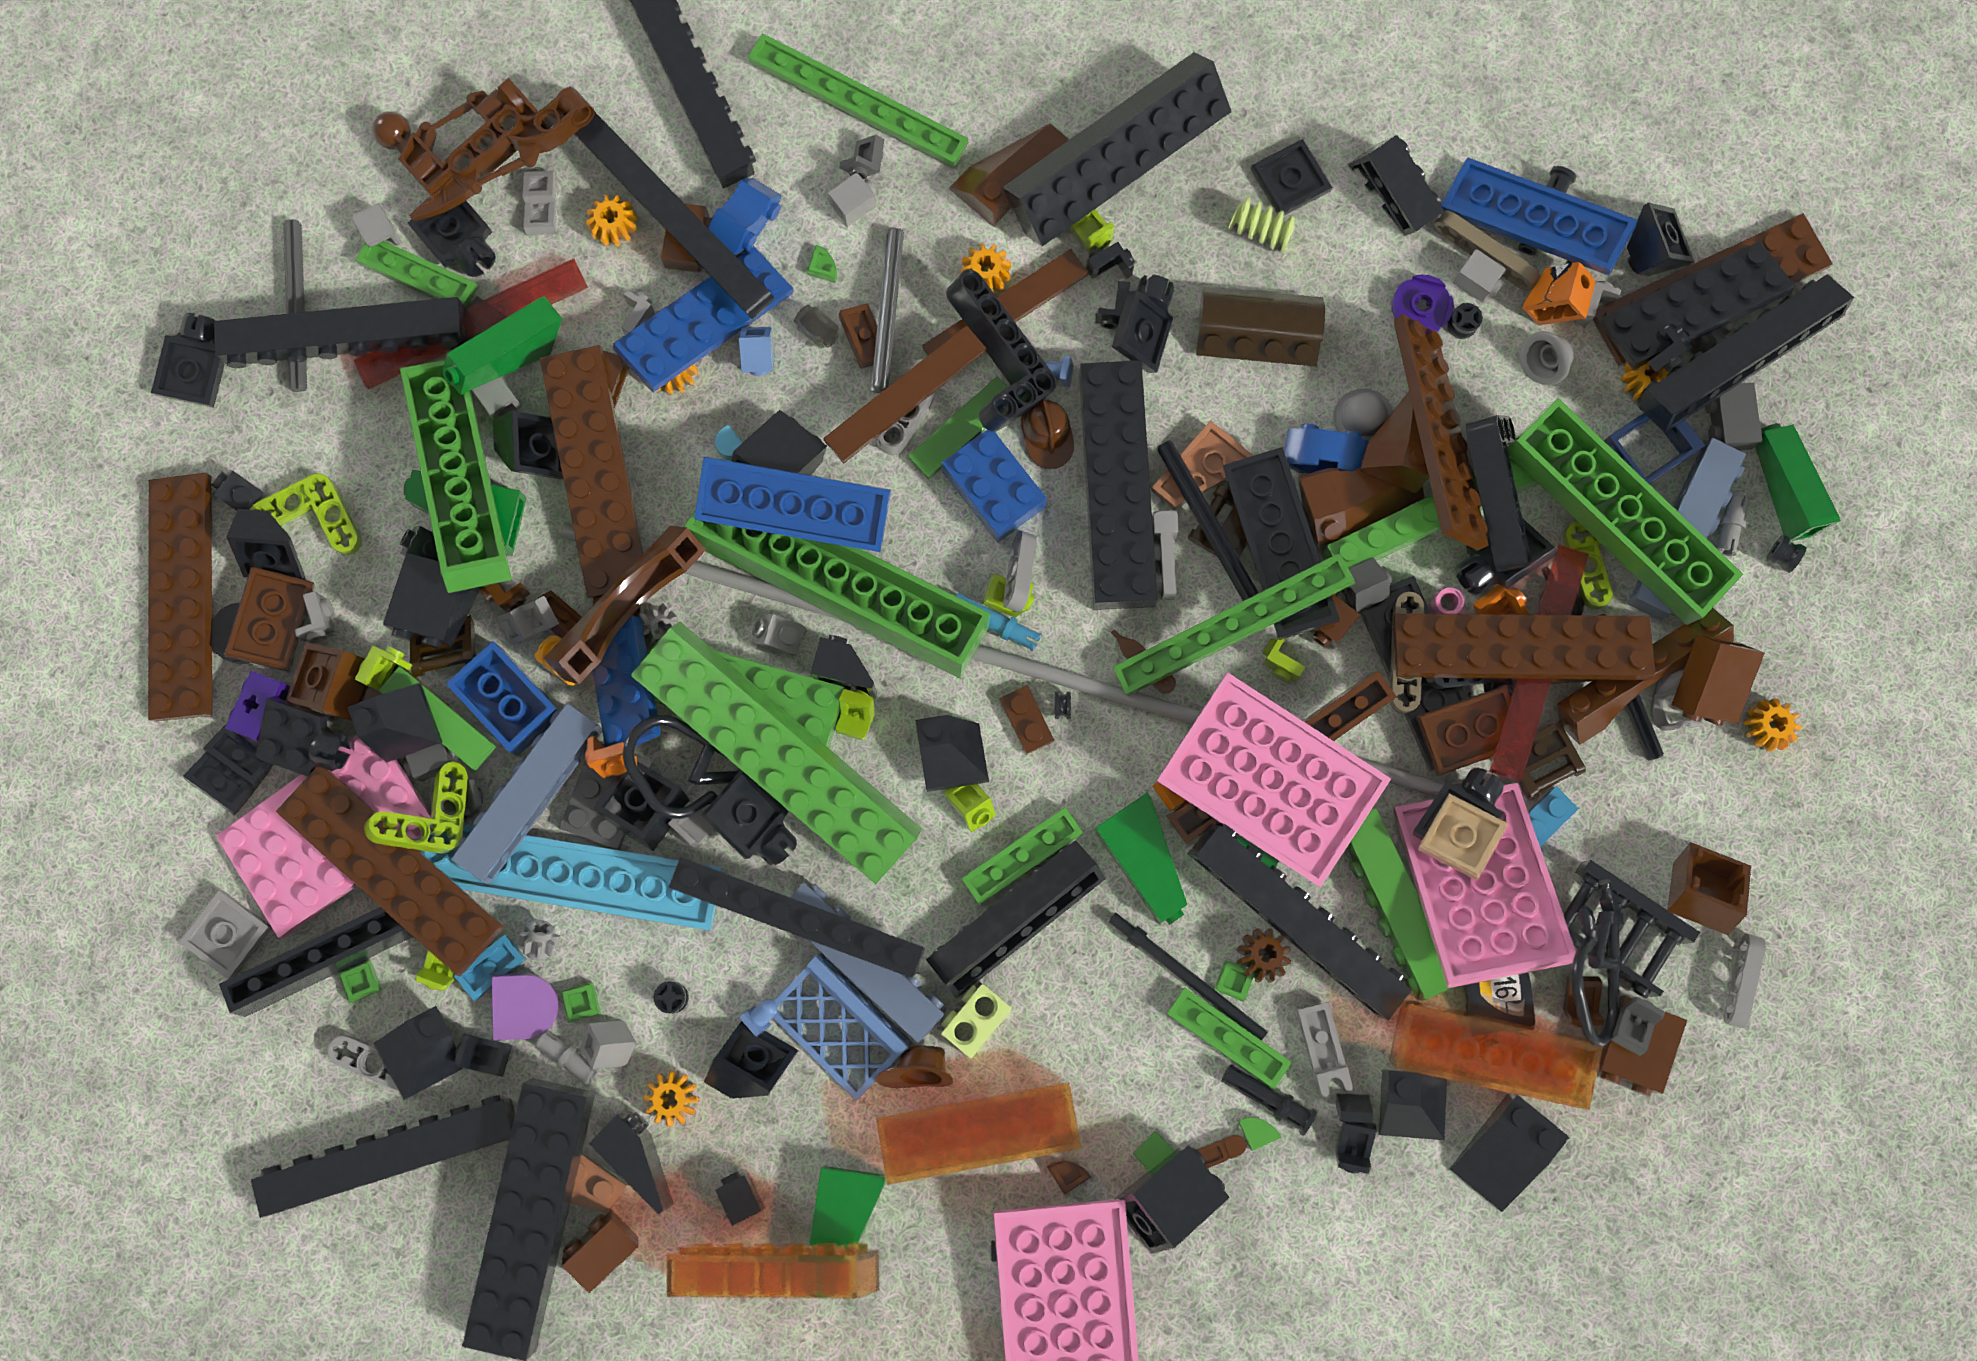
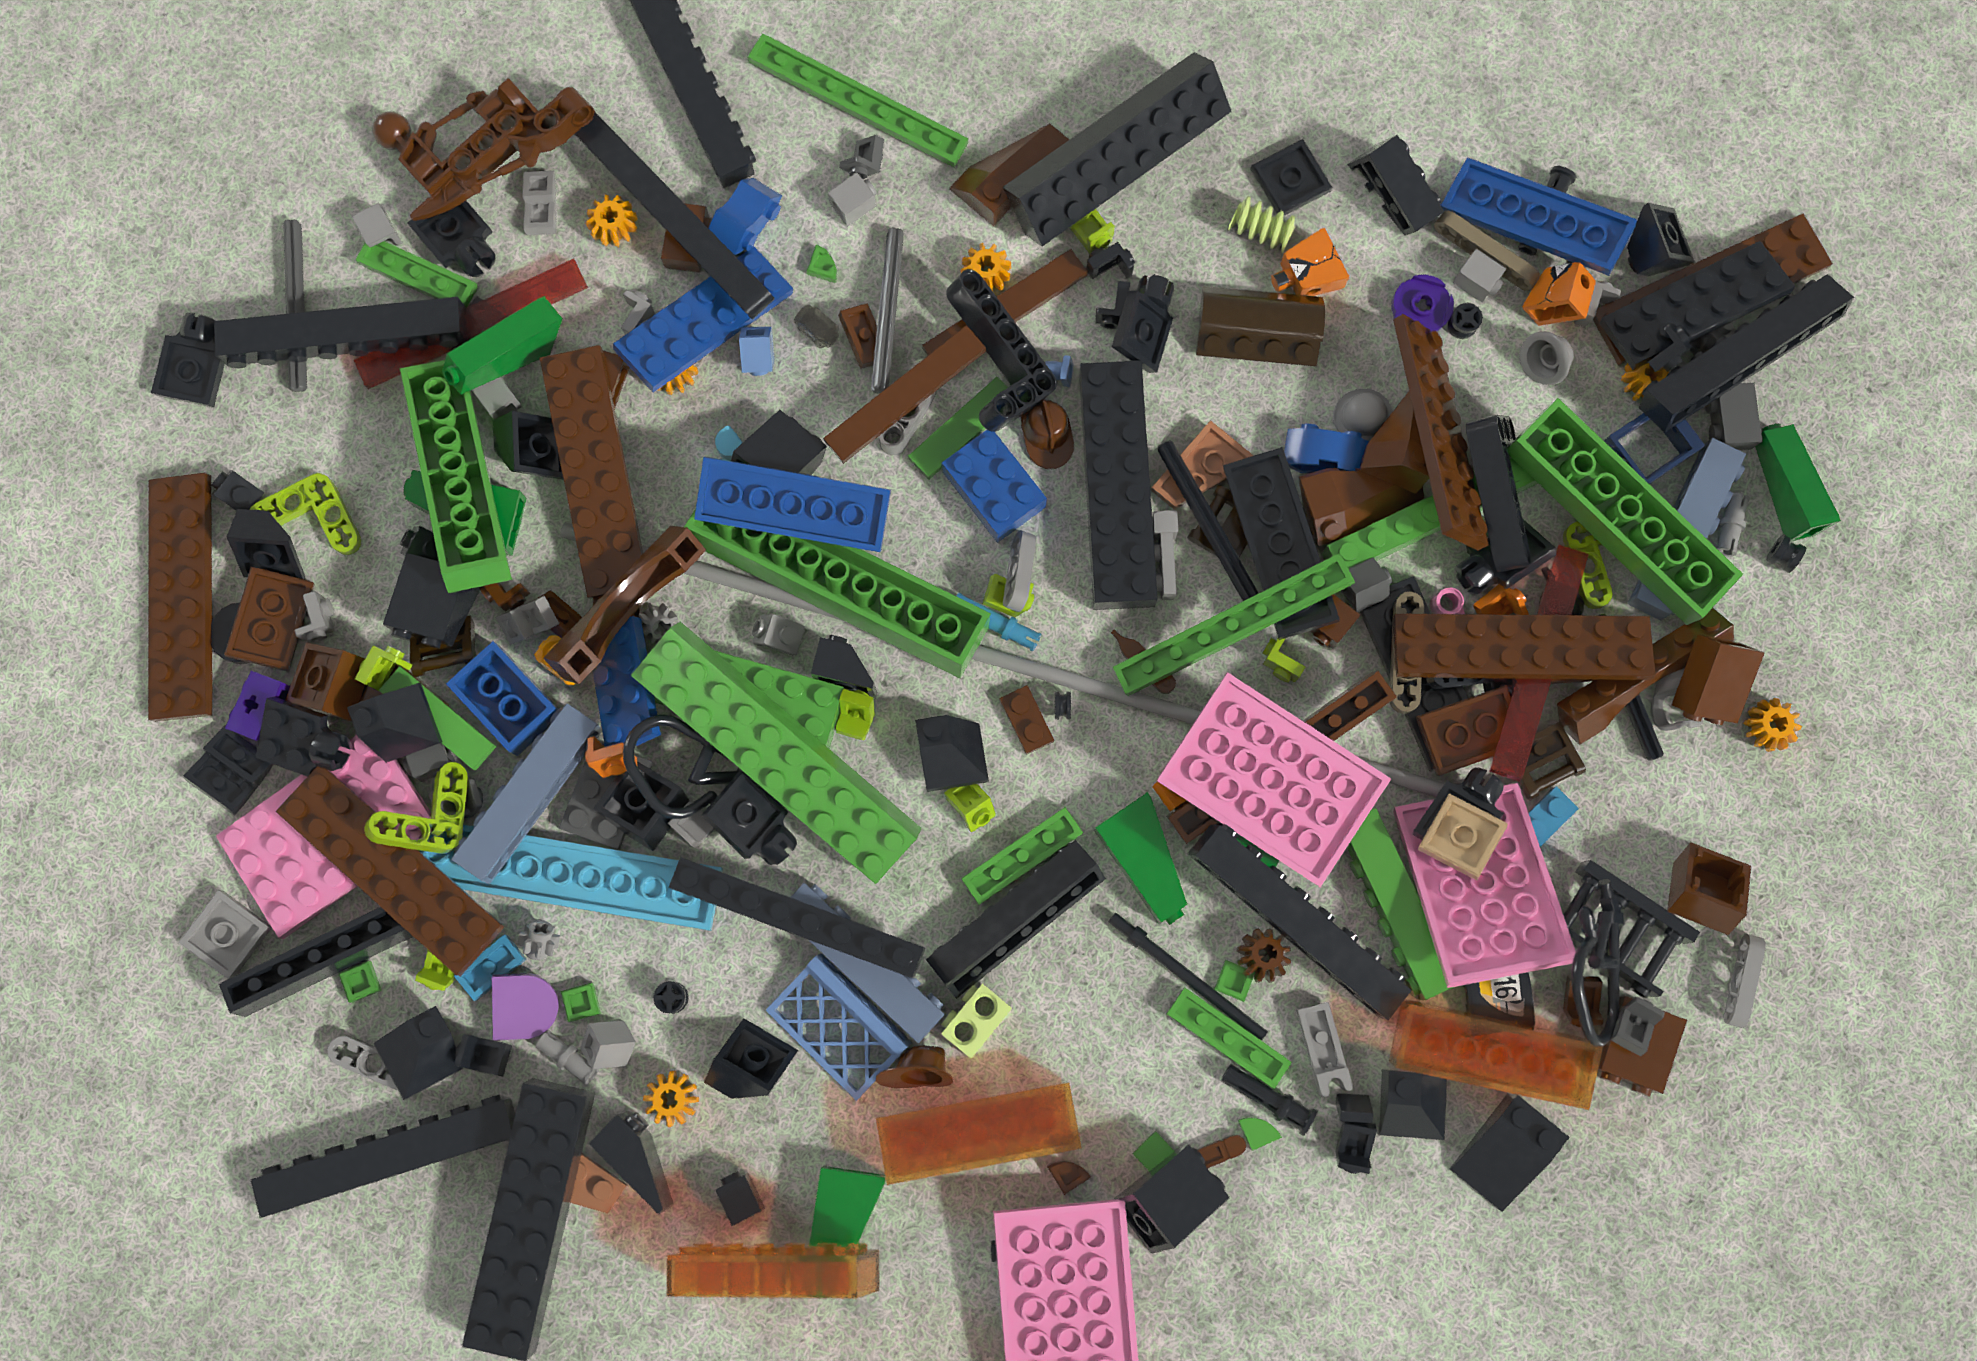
reddish brown brick [562,1209,639,1293] -> none
medium blue piece [739,999,777,1037] -> none
none -> orange torso [1271,227,1349,296]

